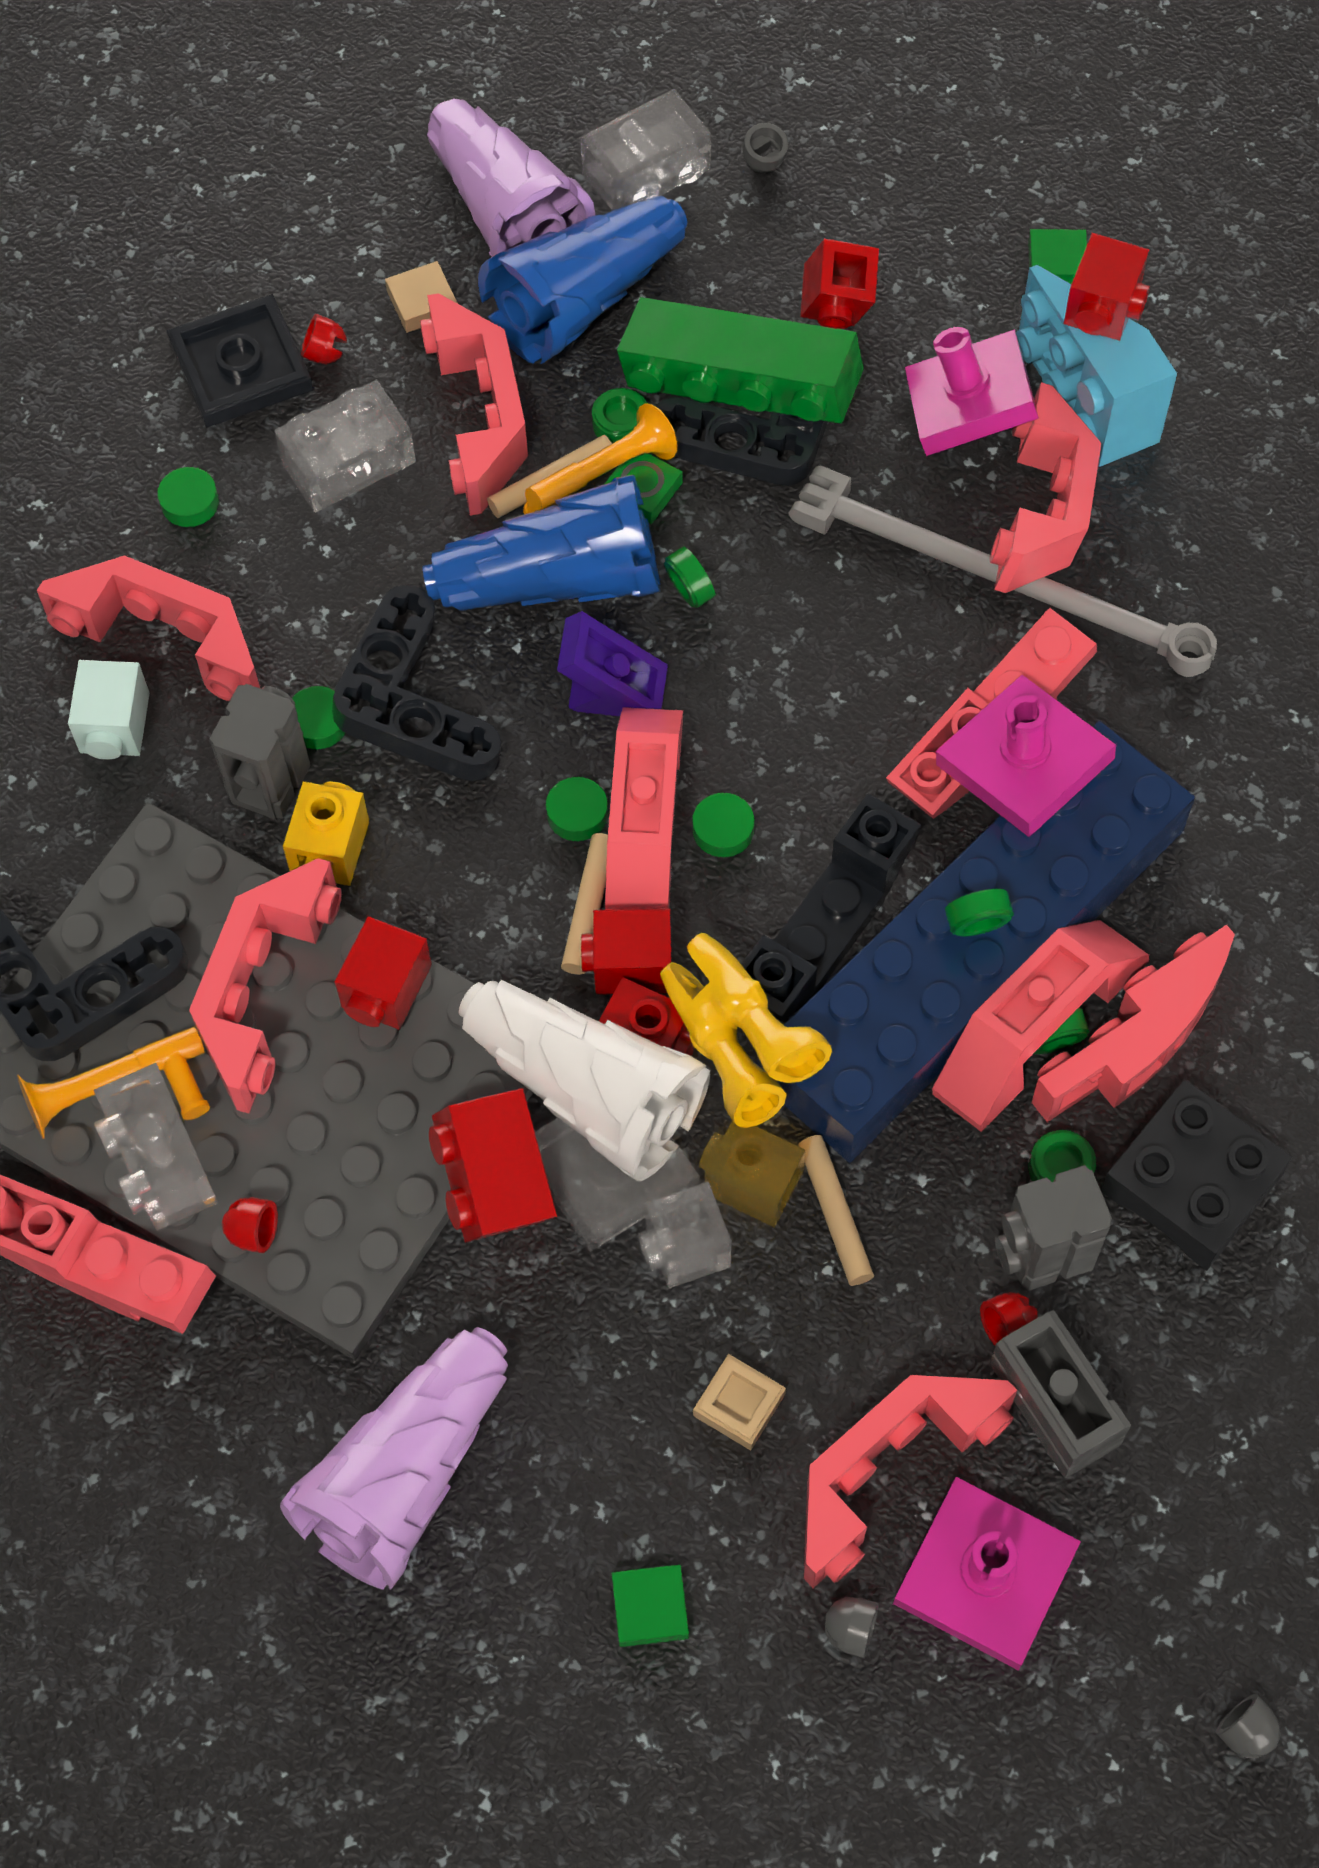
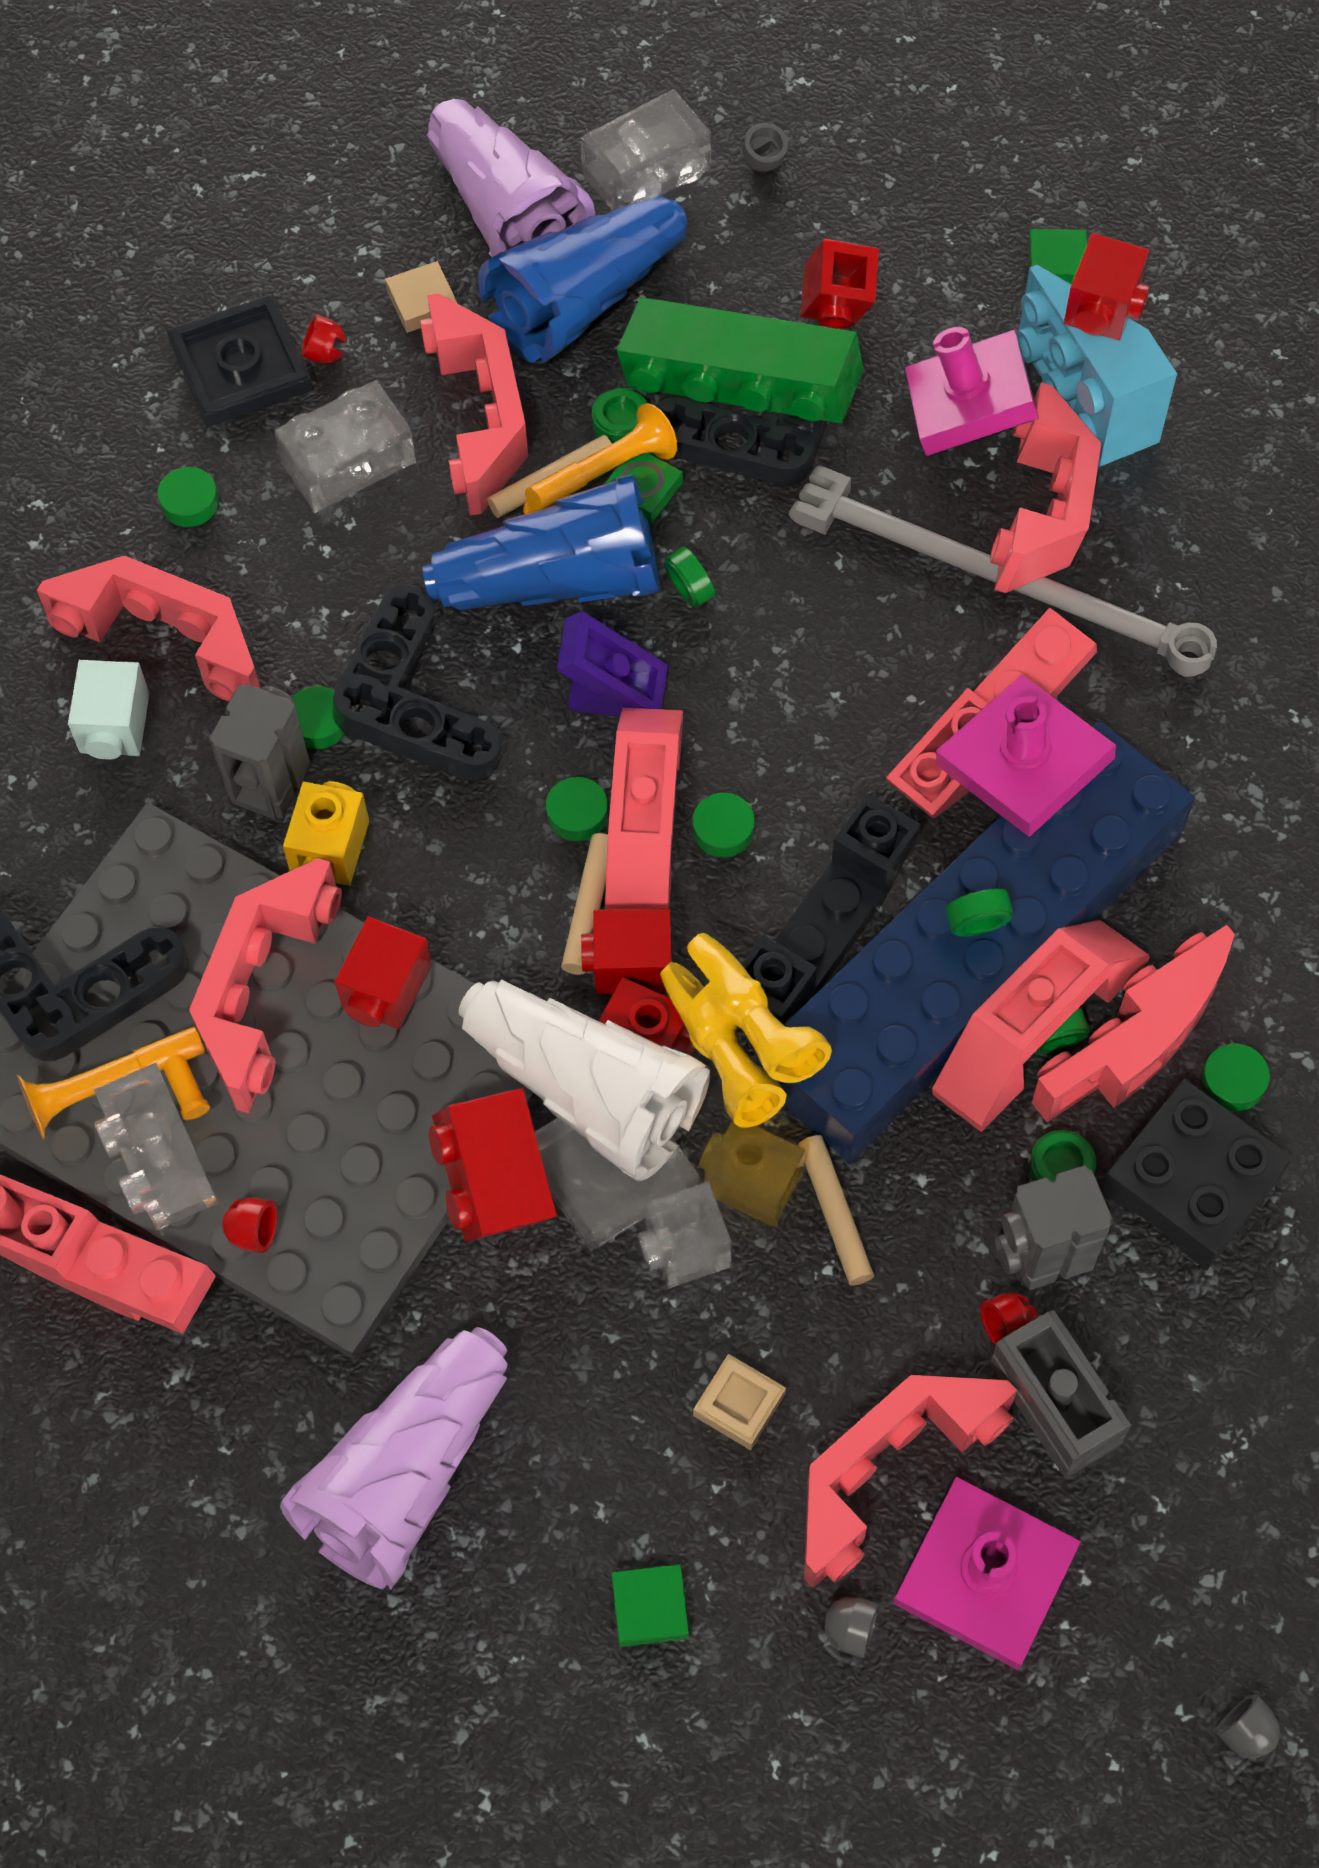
none -> green tile [1201,1044,1270,1112]

